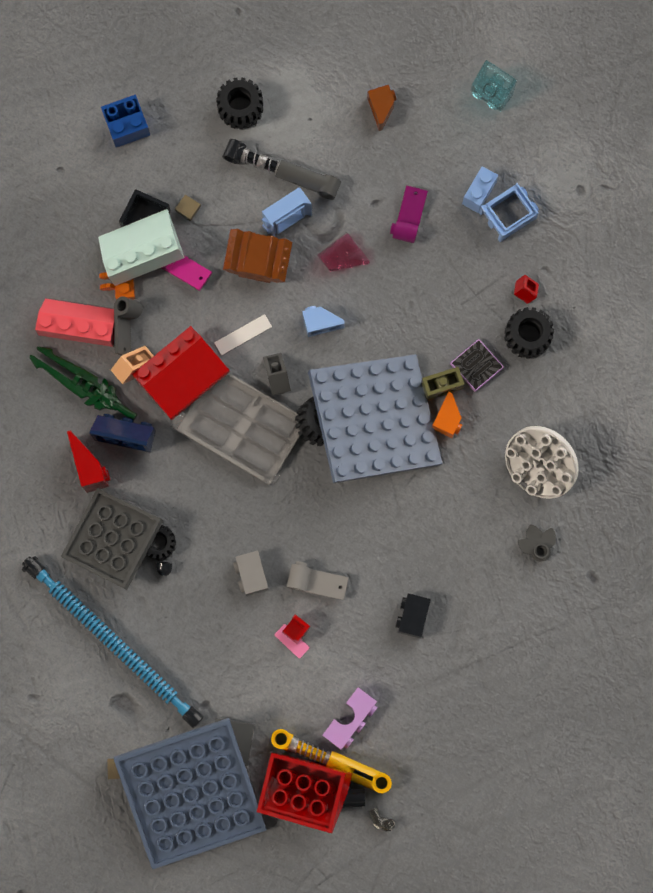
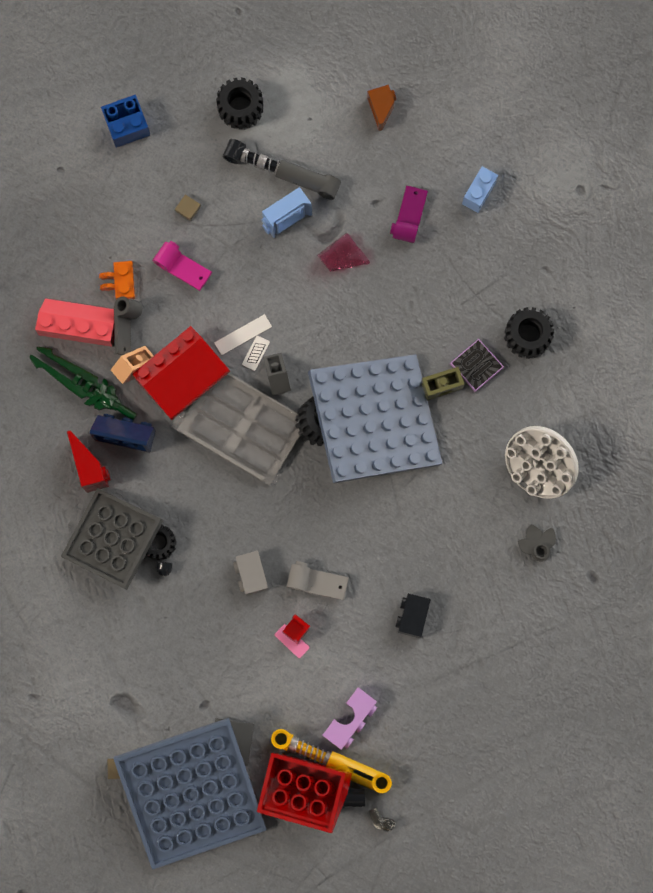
dark azure hose [22,556,203,728] -> none
light aqua slope [98,209,185,286] -> none
black panel [119,189,171,227] -> none
dark orange slope [223,229,293,283] -> none
light blue slope [302,306,345,337] -> none
orange slope [432,391,462,438] -> none
clear light blue slope [471,60,517,112] -> none
light blue window [479,183,539,242] -> none
red slope [514,275,539,304] -> none
none -> white sticker [242,336,270,371]

